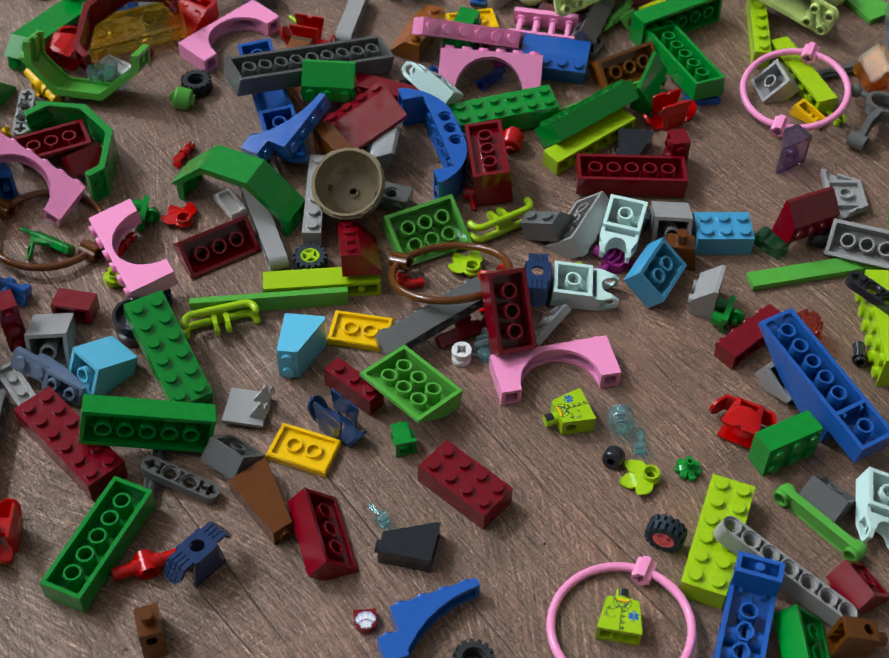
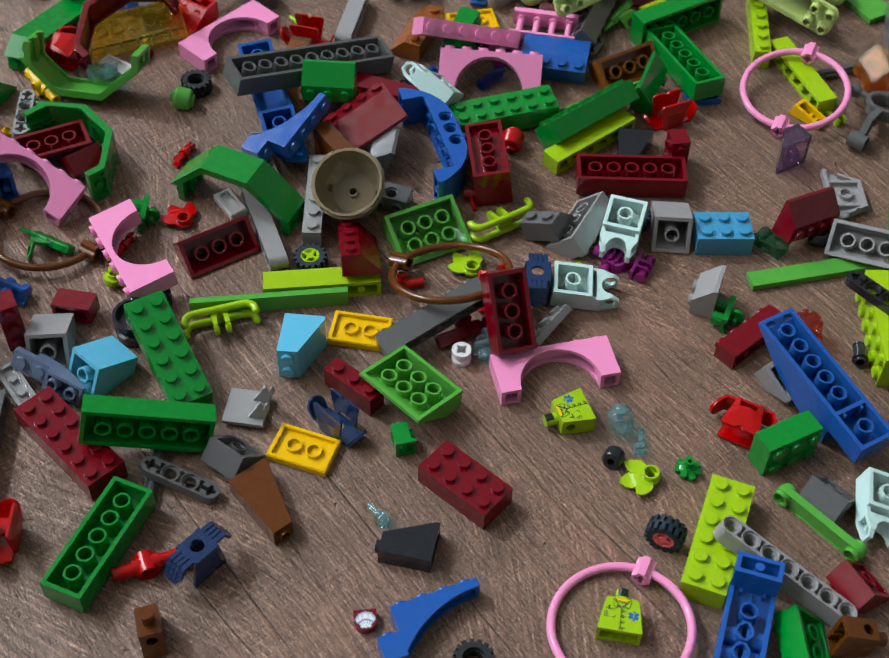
dark red slope [287,487,359,581] -> none
dark azure brick [623,237,687,308] -> none
reddish brown torso [665,229,695,270] -> none
light grey slope [751,59,800,104] -> none

